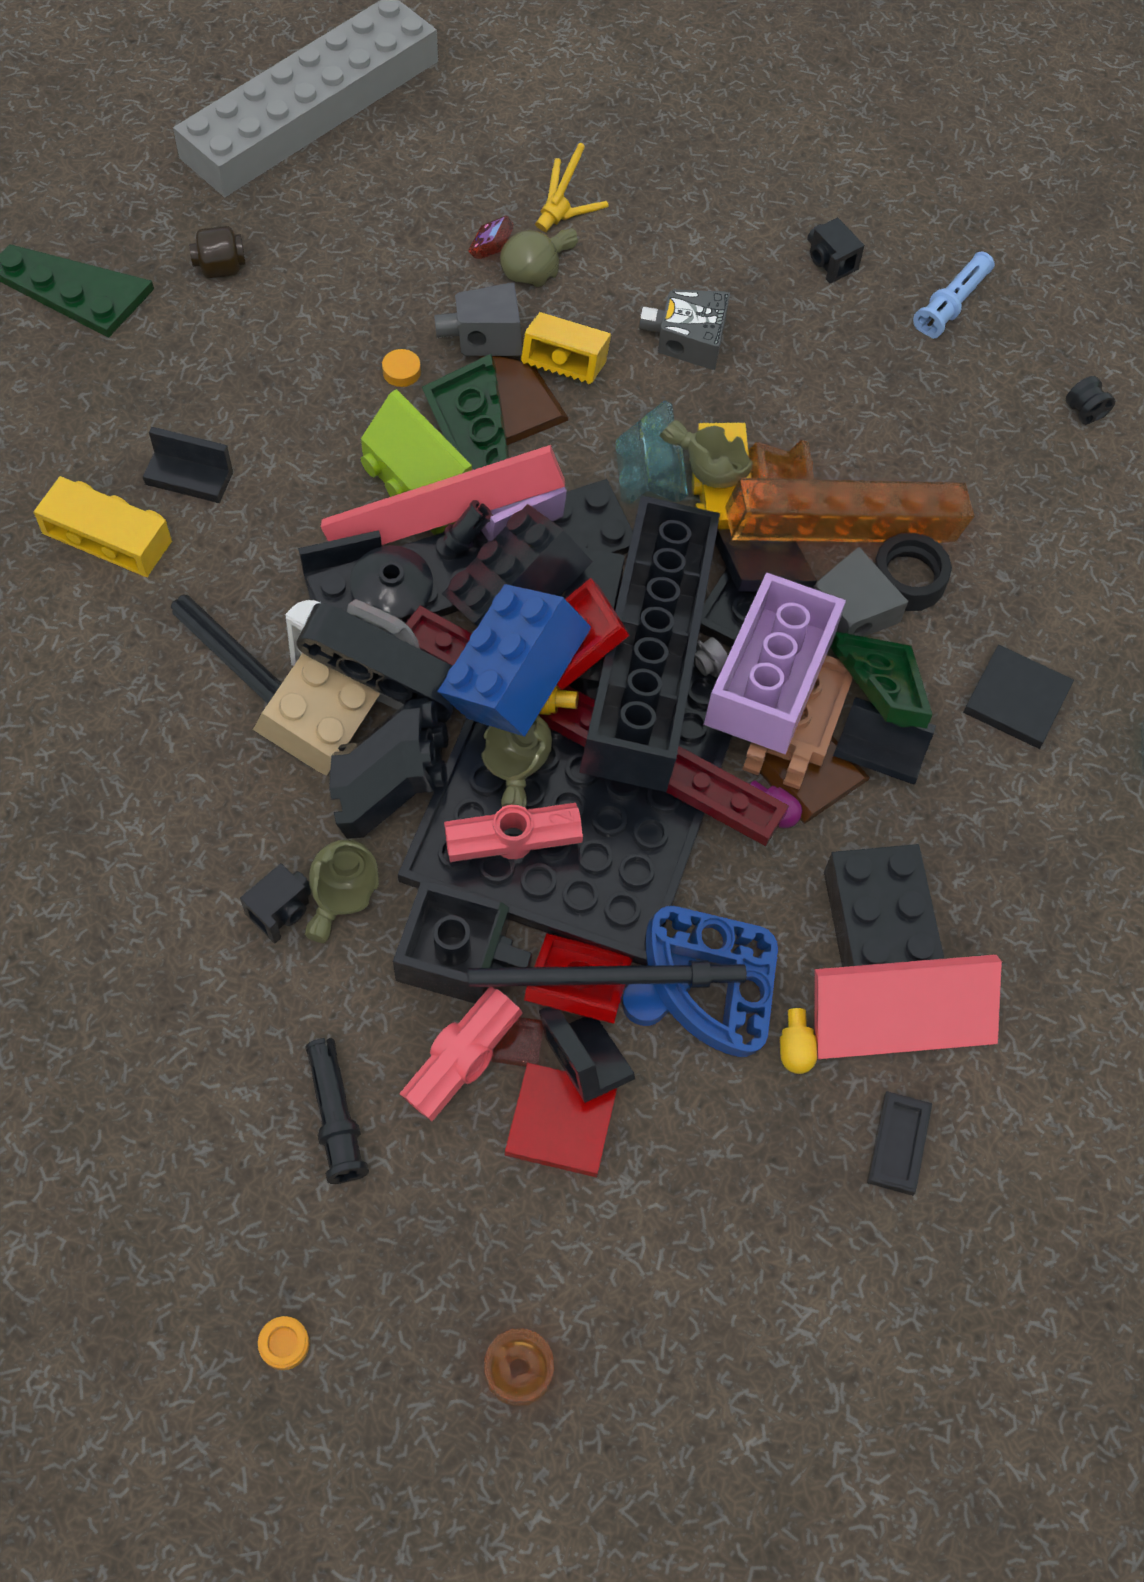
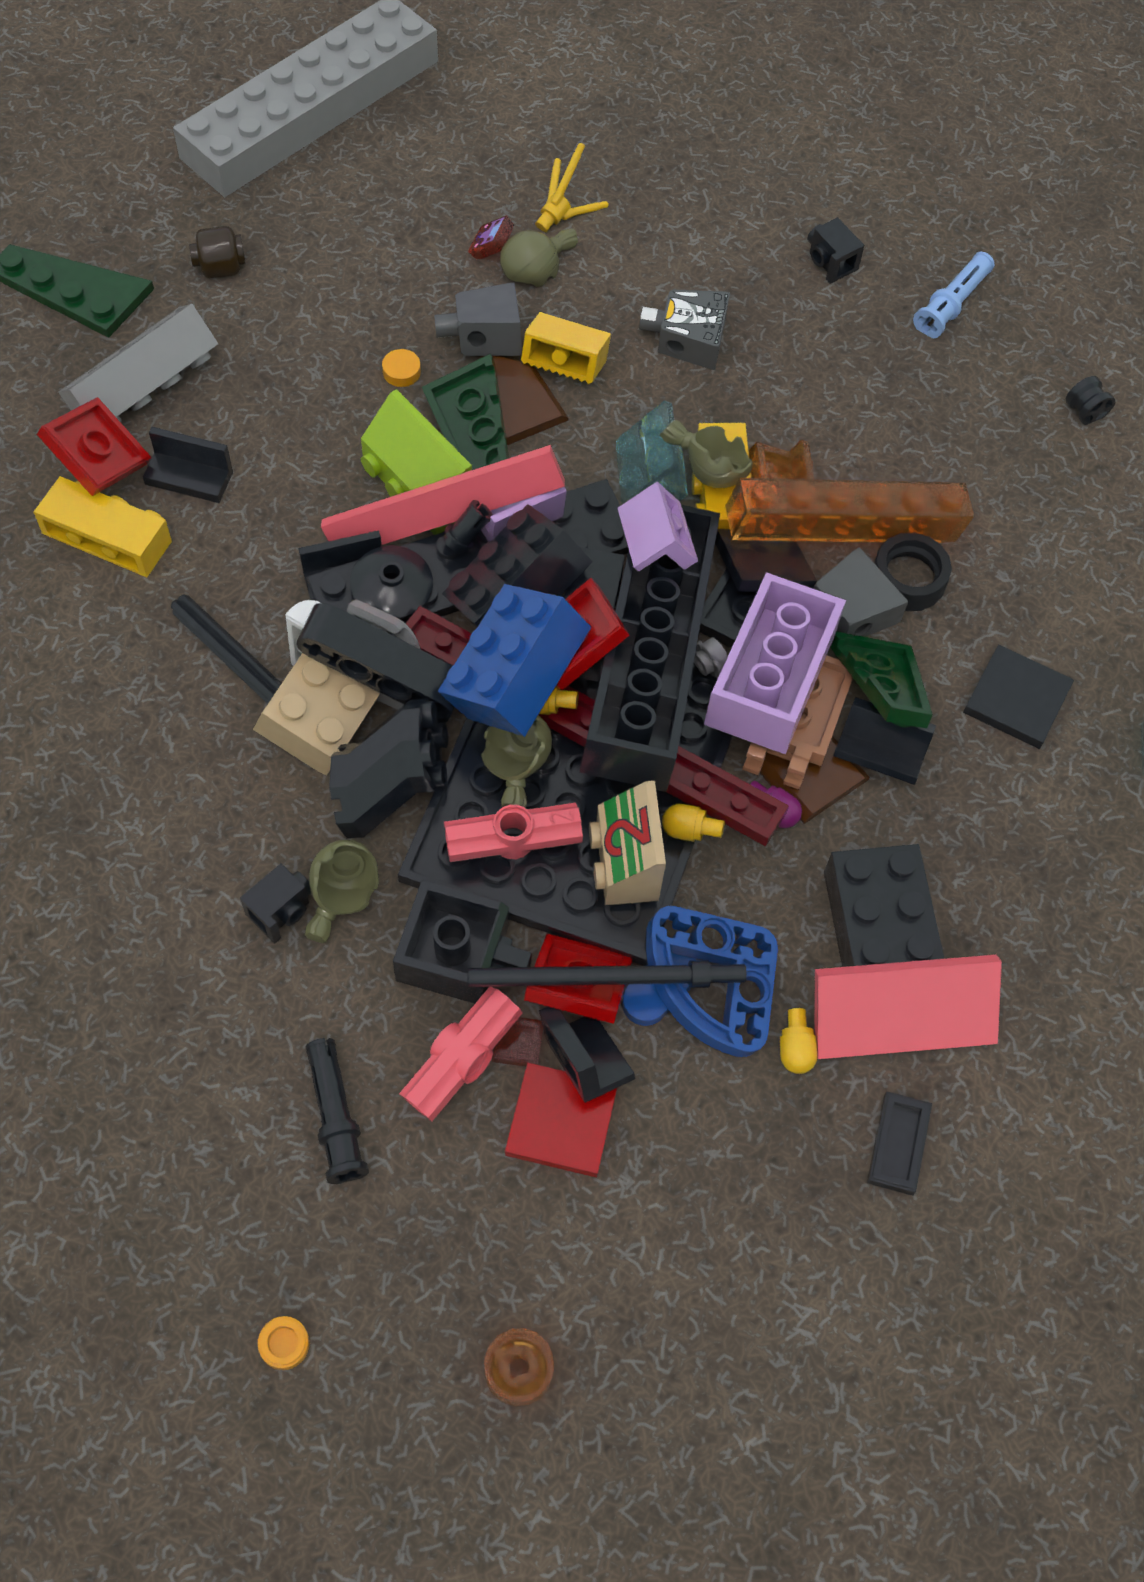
none -> red tile [36,397,152,496]
none -> light grey brick [58,304,218,422]
none -> tan slope [589,781,666,905]
none -> lavender panel [618,482,698,571]
none -> yellow cylinder [662,804,725,842]

